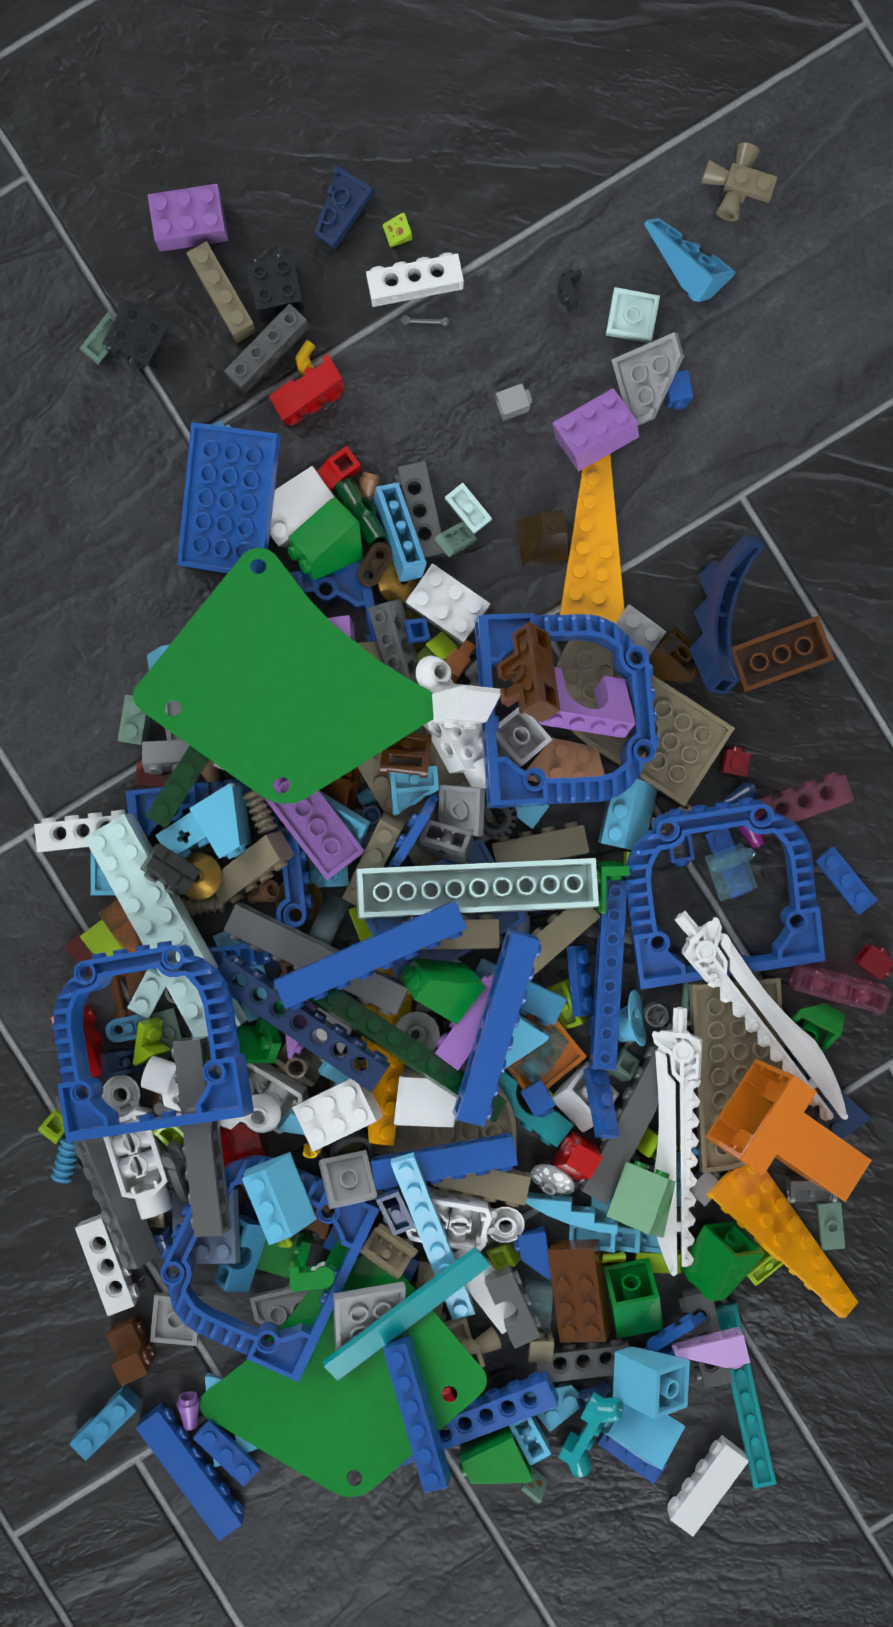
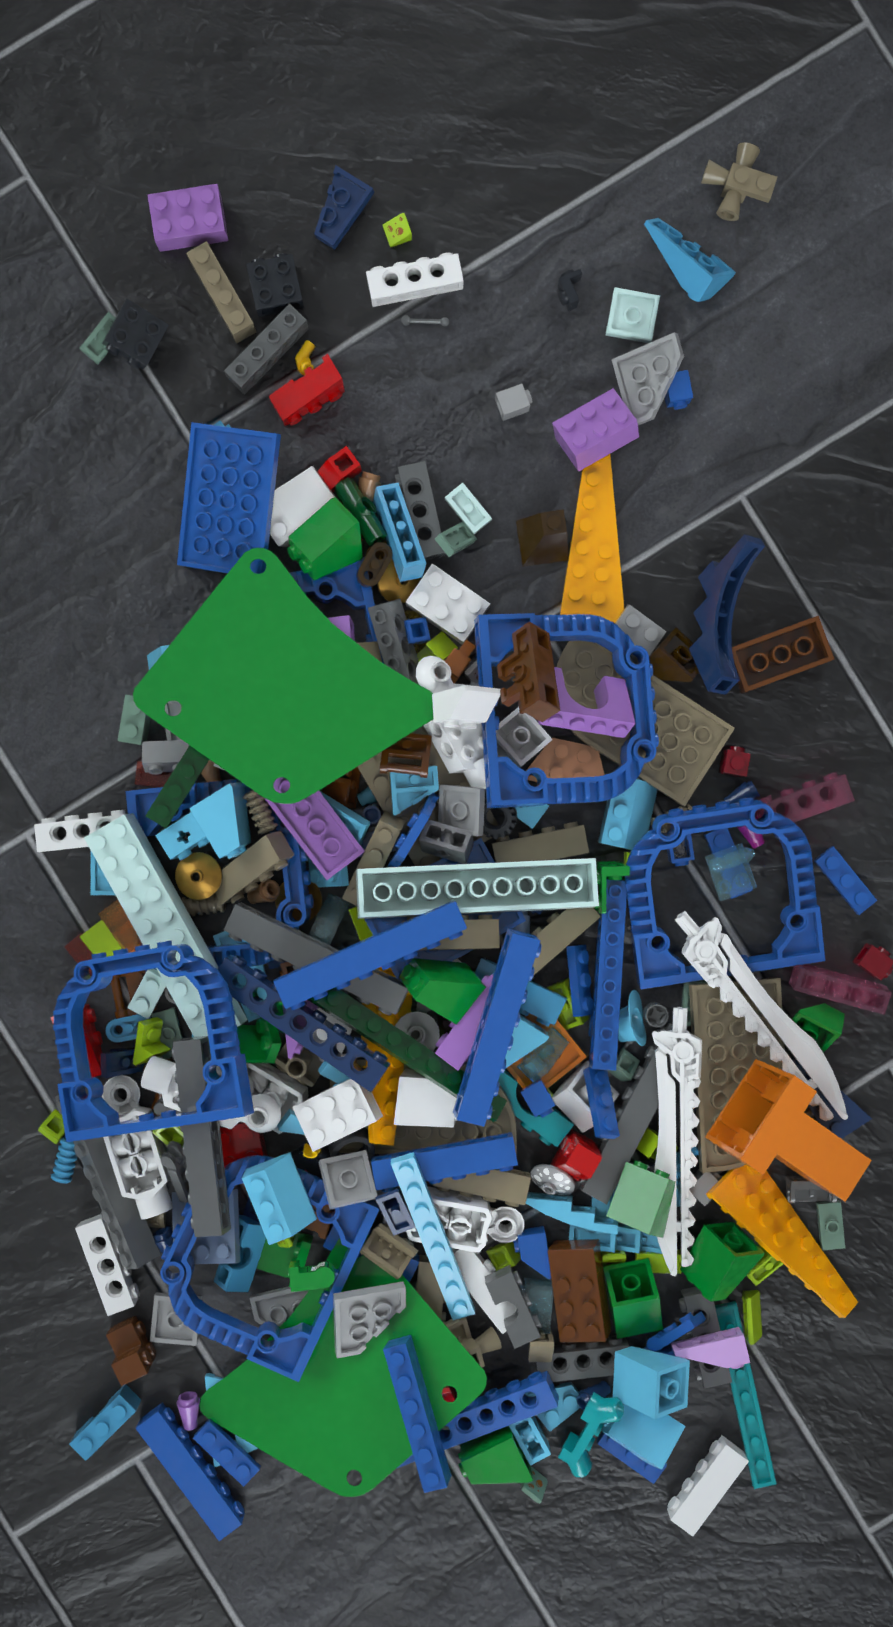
pearl dark grey brick [140,843,200,896] -> none
teal tile [323,1246,490,1380] -> none
none -> lime slope [742,1290,762,1345]

